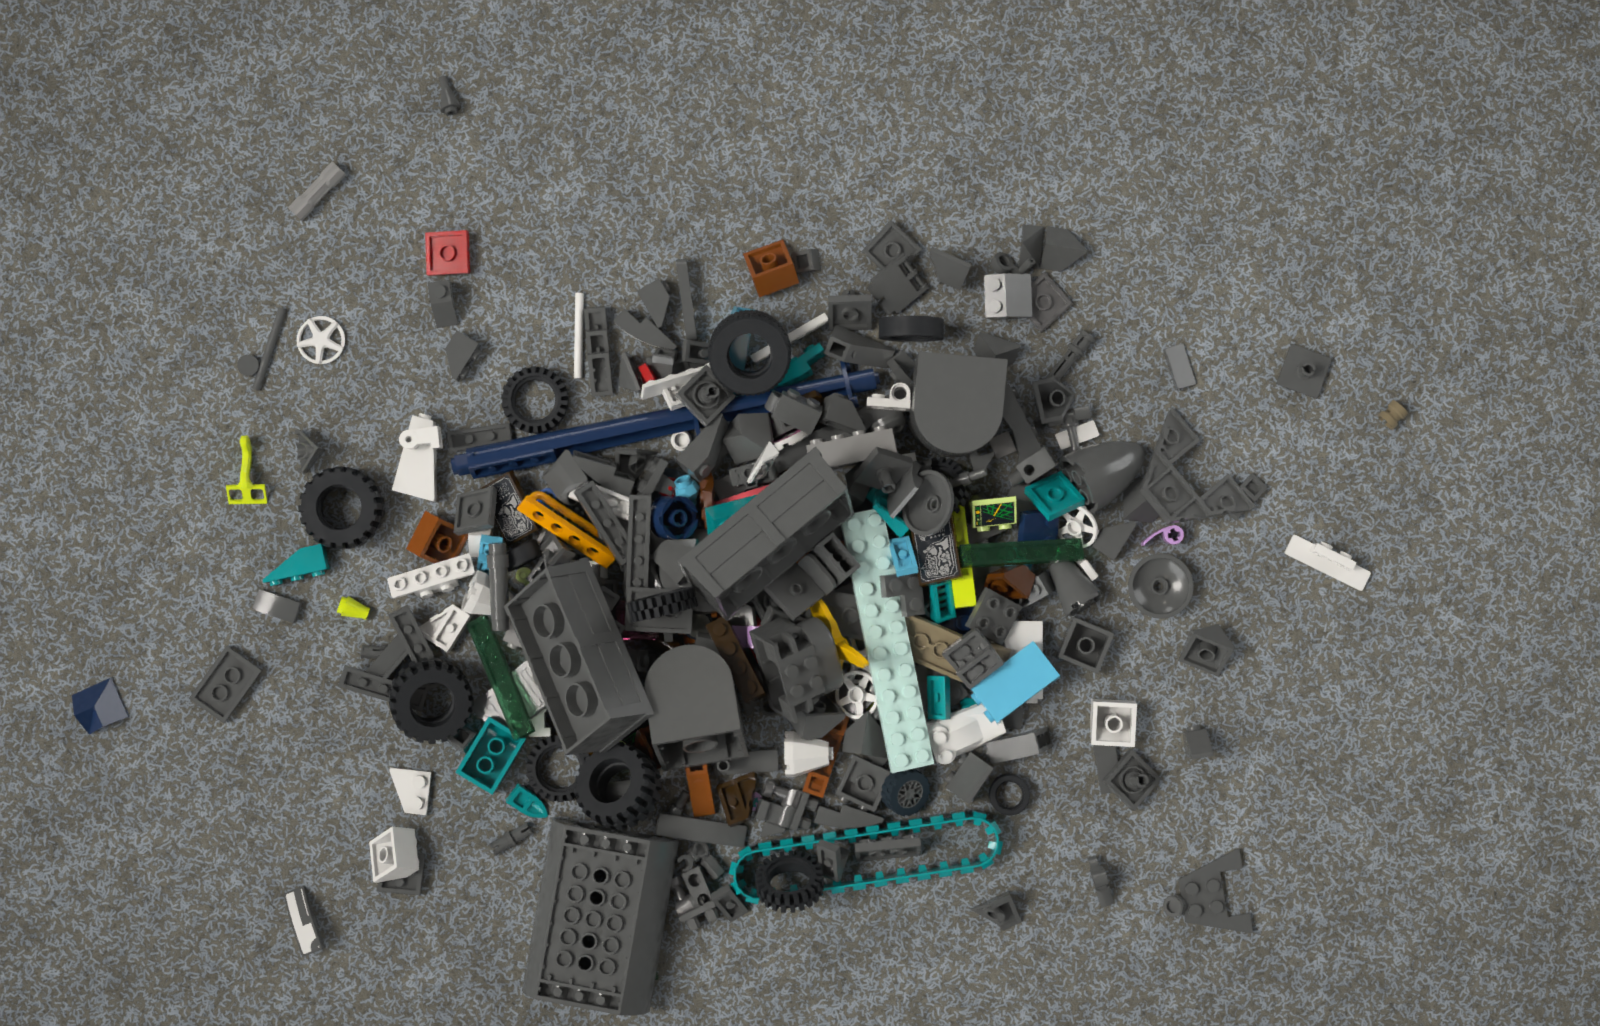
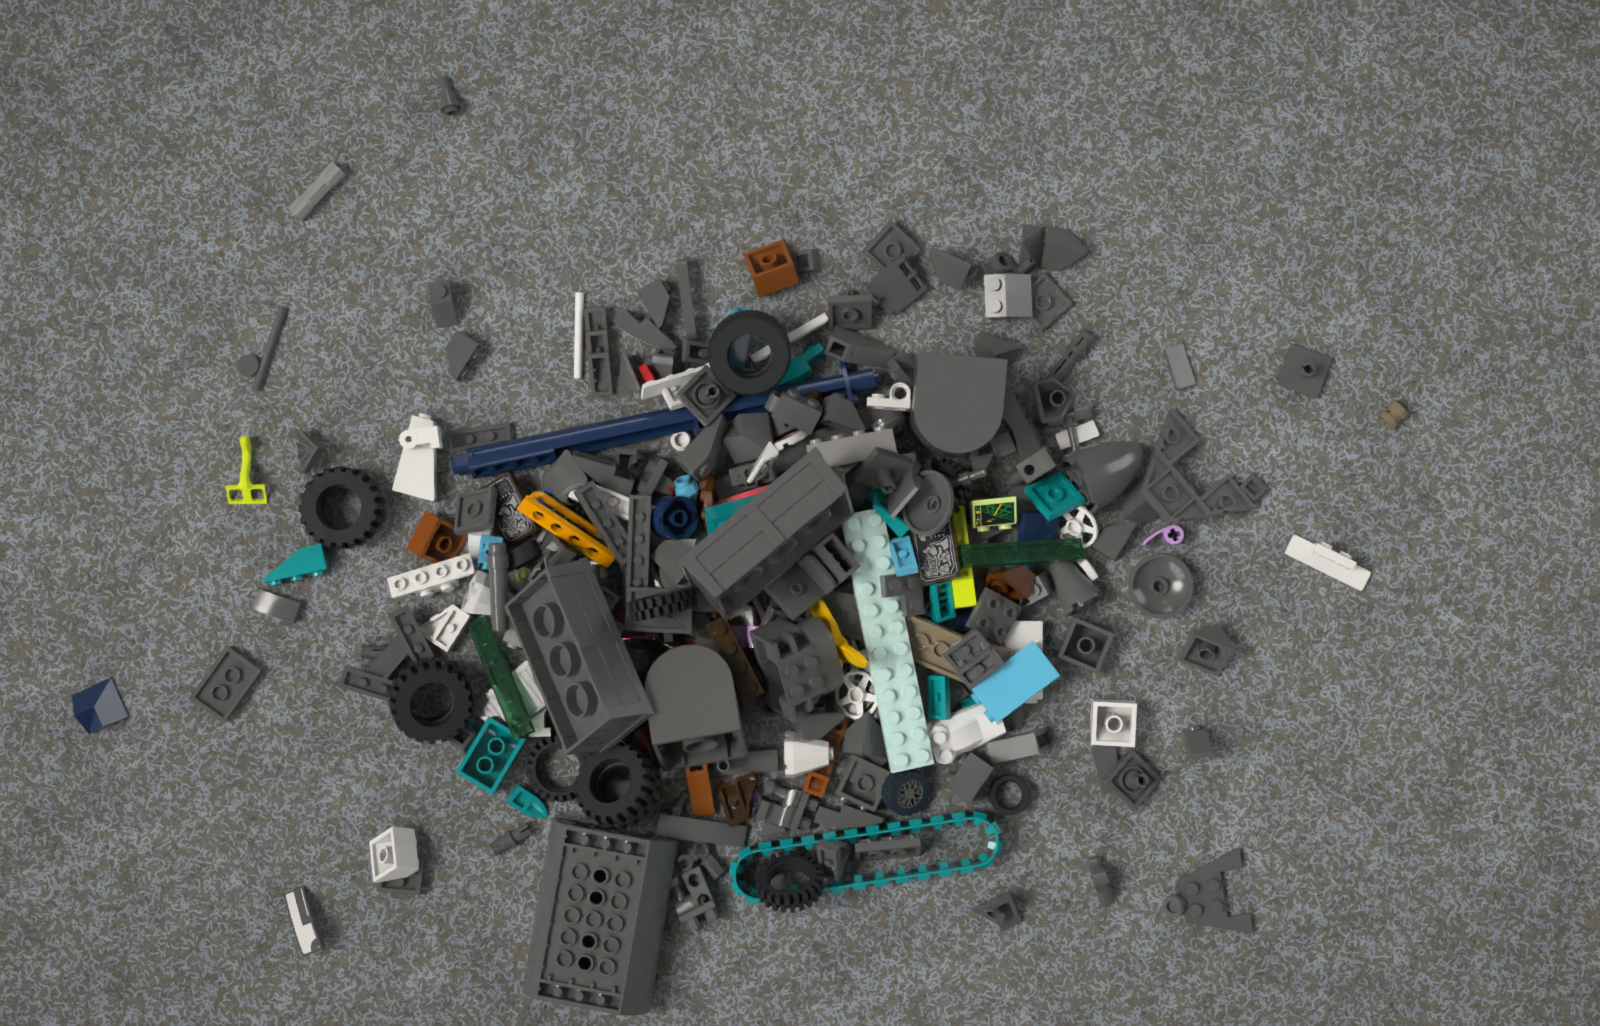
white wheel [297,316,345,364] -> none
neon yellow cone [337,596,370,620] -> none
white wing [390,767,432,815] -> none
plate [425,230,470,276] -> none
black tyre [501,366,569,434] -> none
dark grey slope [710,884,749,922] -> none
black tyre [879,316,944,342] -> none

